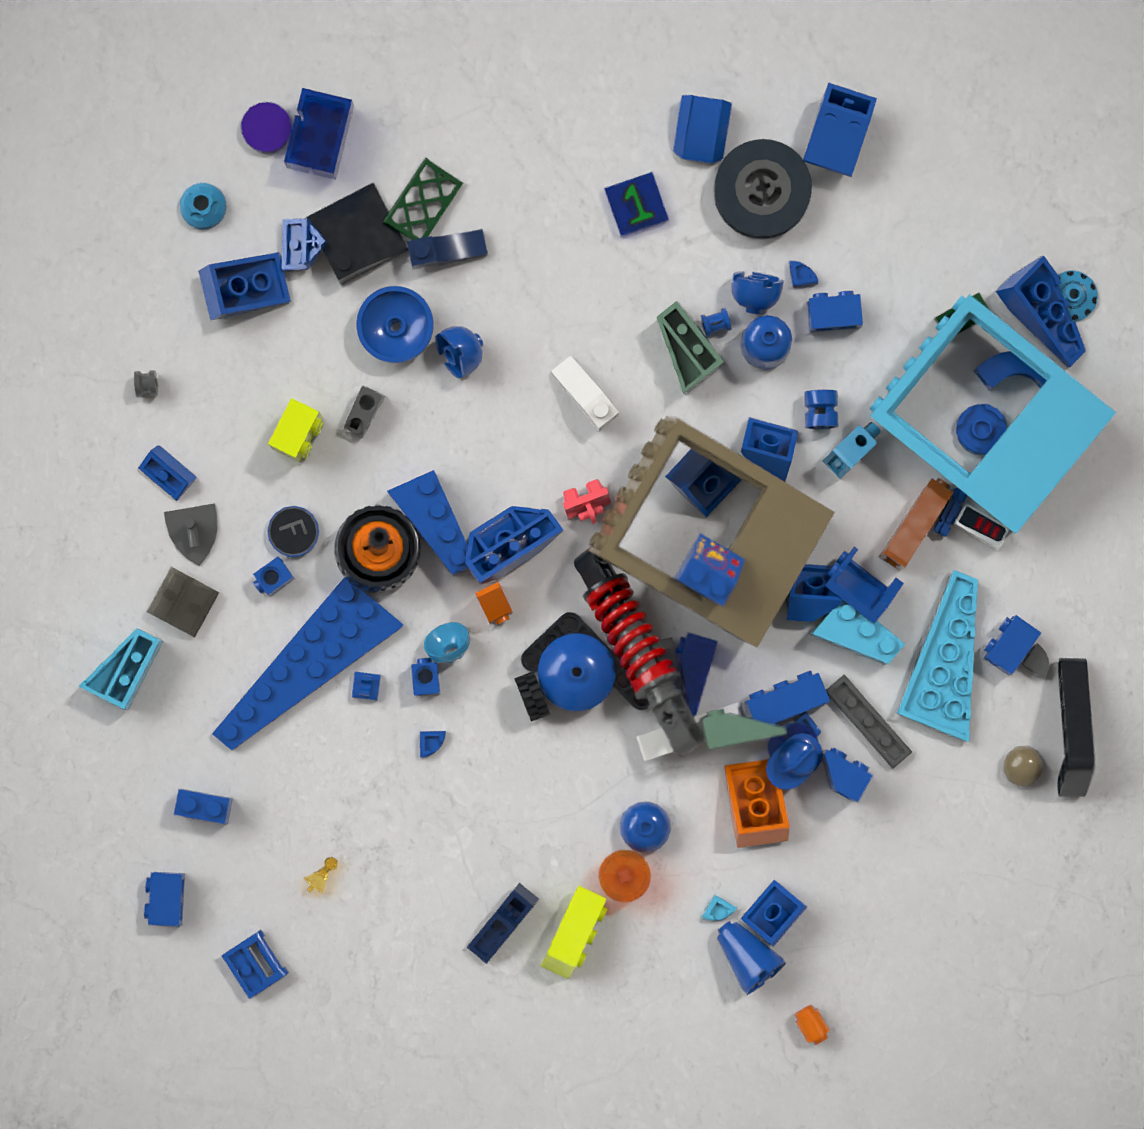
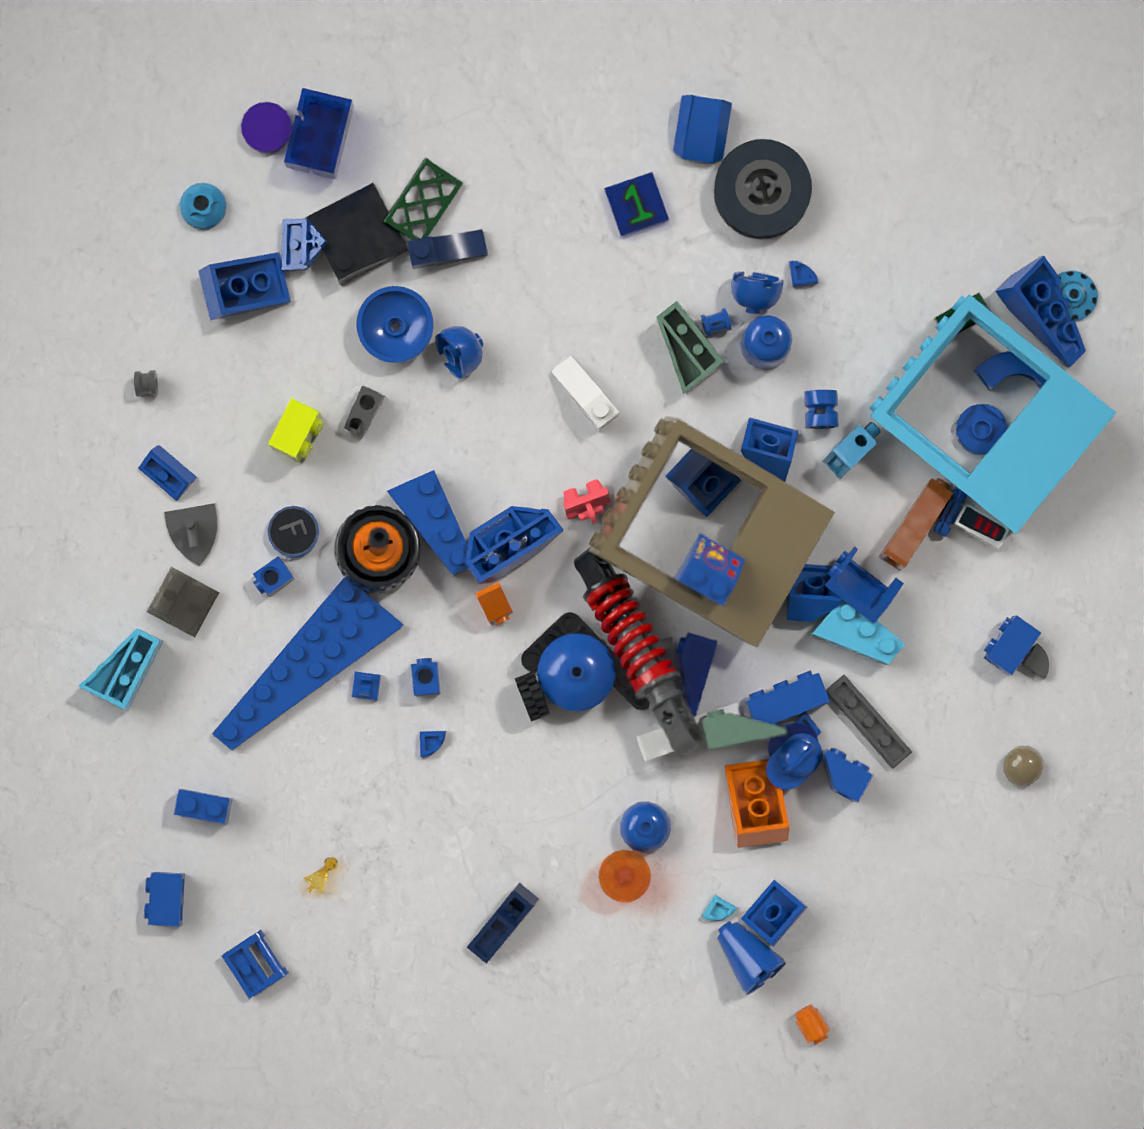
dark azure piece [424,622,470,663] -> none
neon yellow wedge [540,885,608,979] -> none
blue slope [803,82,877,177] -> none
blue brick [807,291,863,332] -> none
medium azure wing [896,570,978,742] -> none
black beam [1057,658,1095,797] -> none

